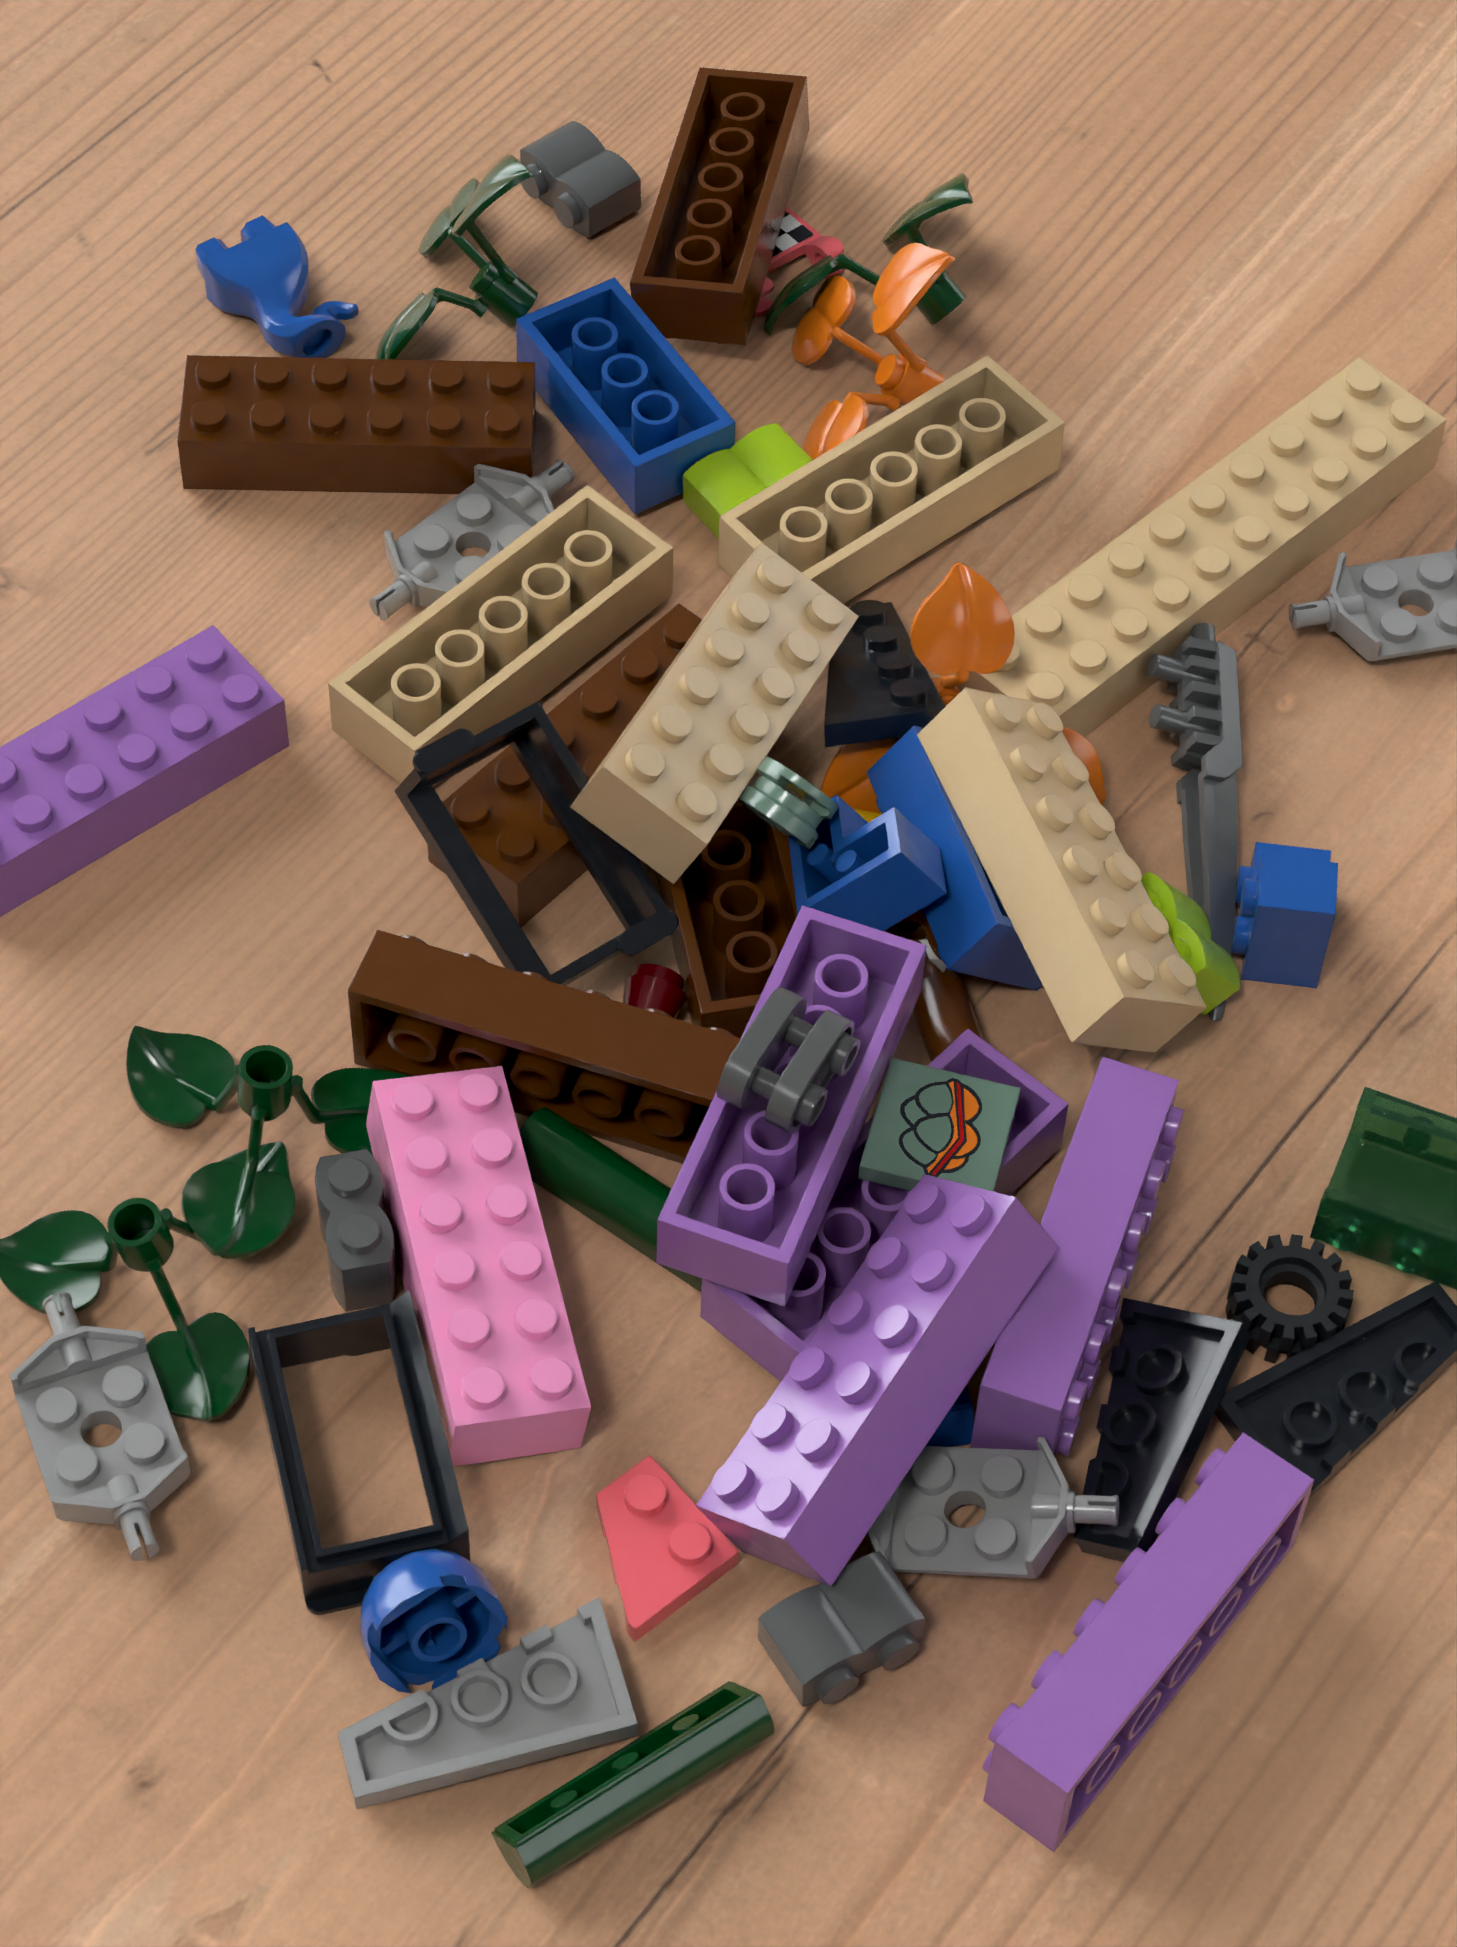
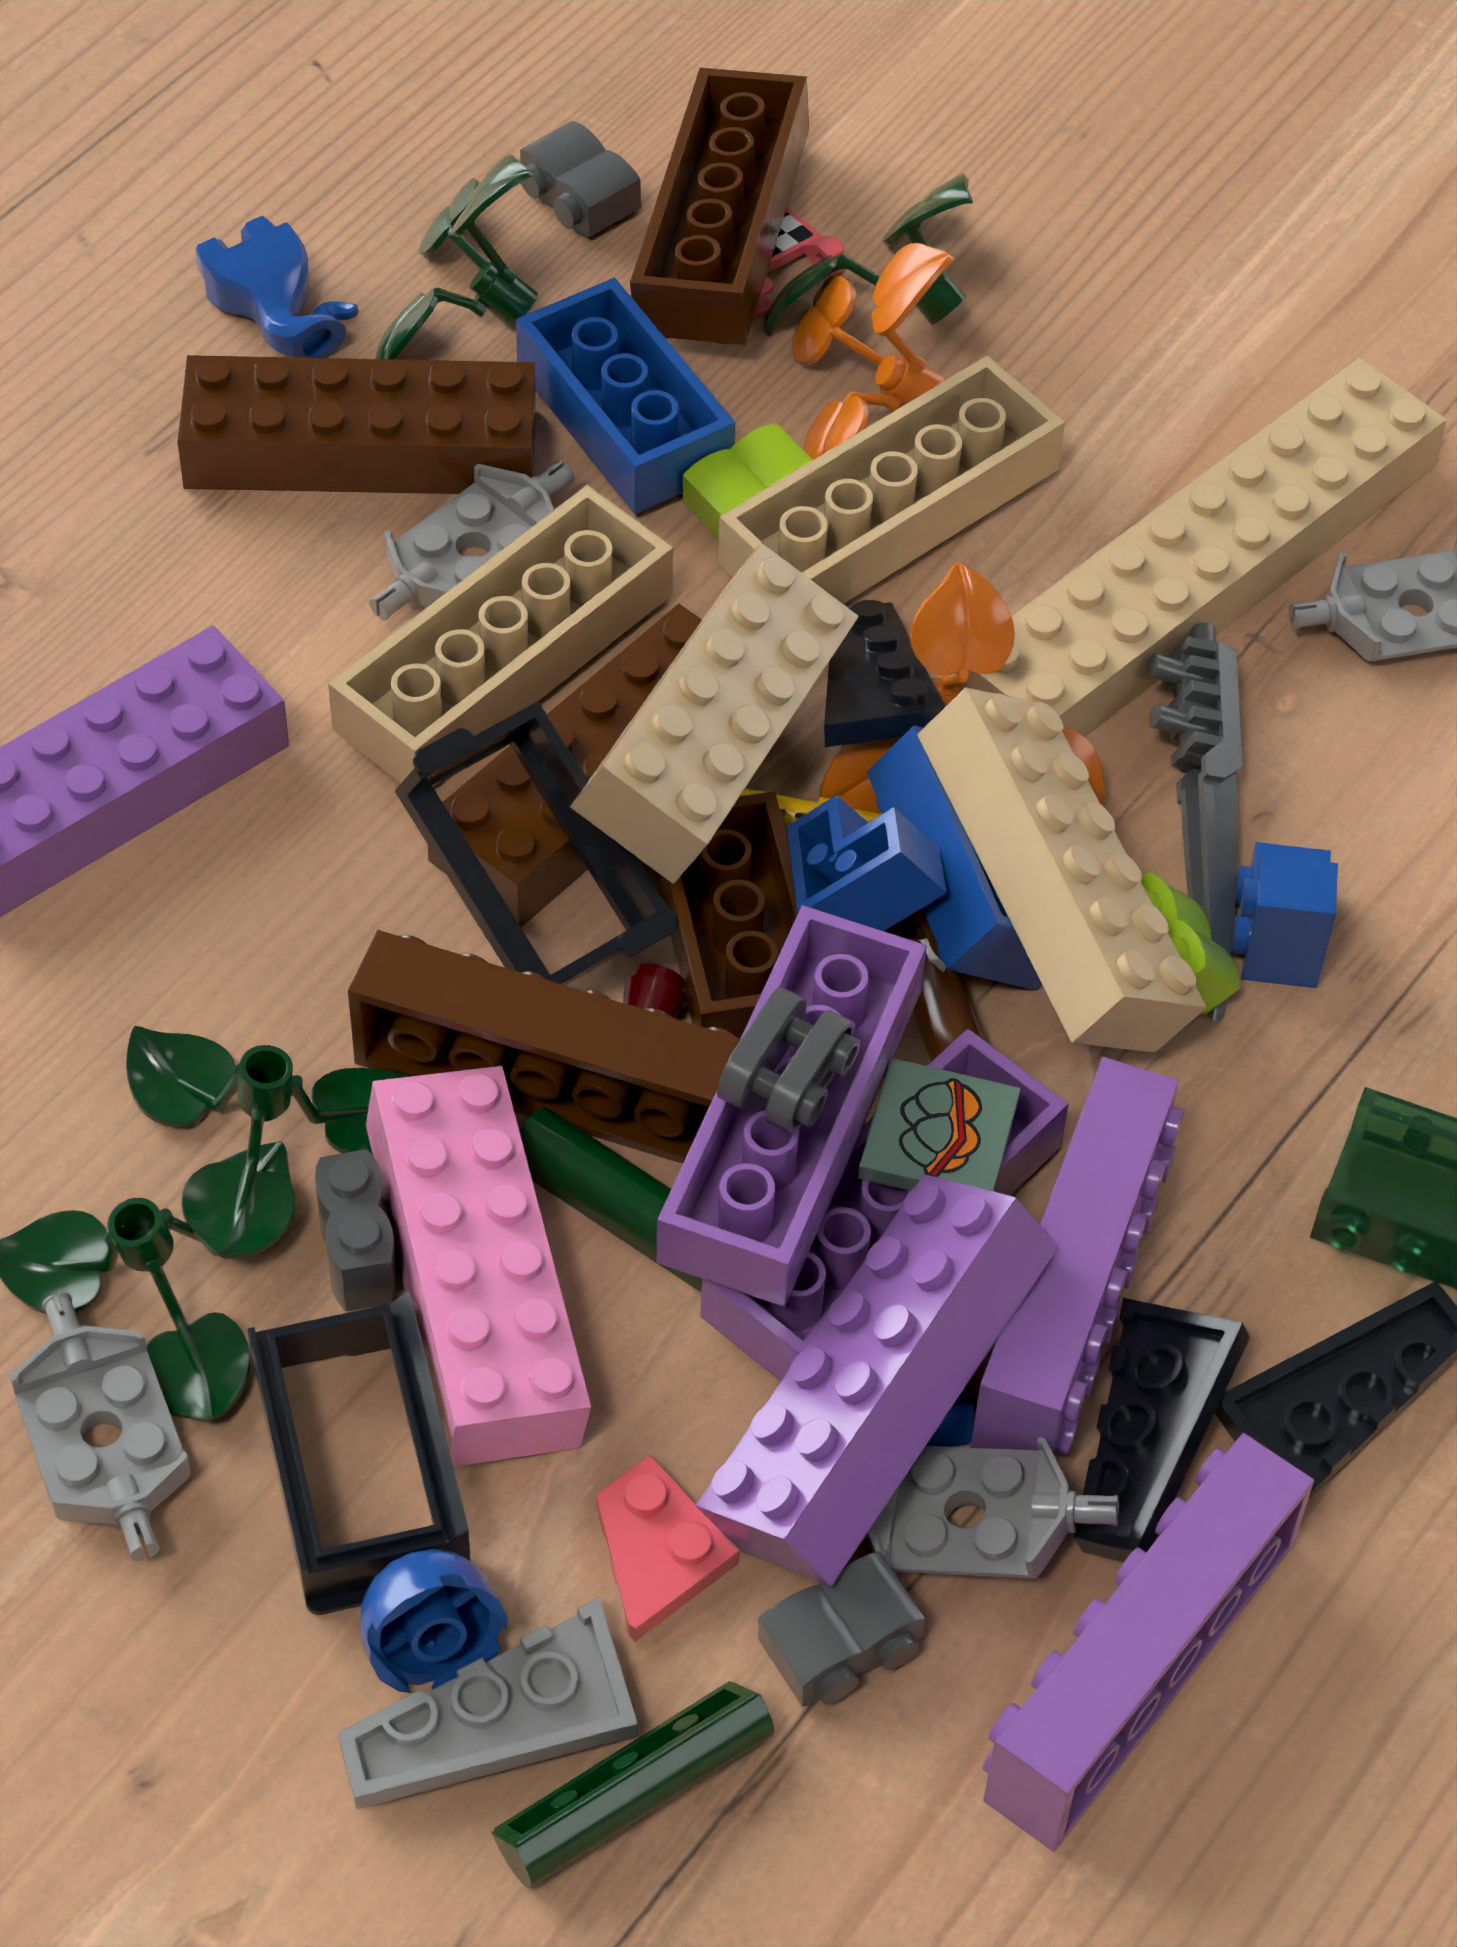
sand green wheel [737,756,839,849] -> none
black tyre [1225,1234,1354,1364] -> none

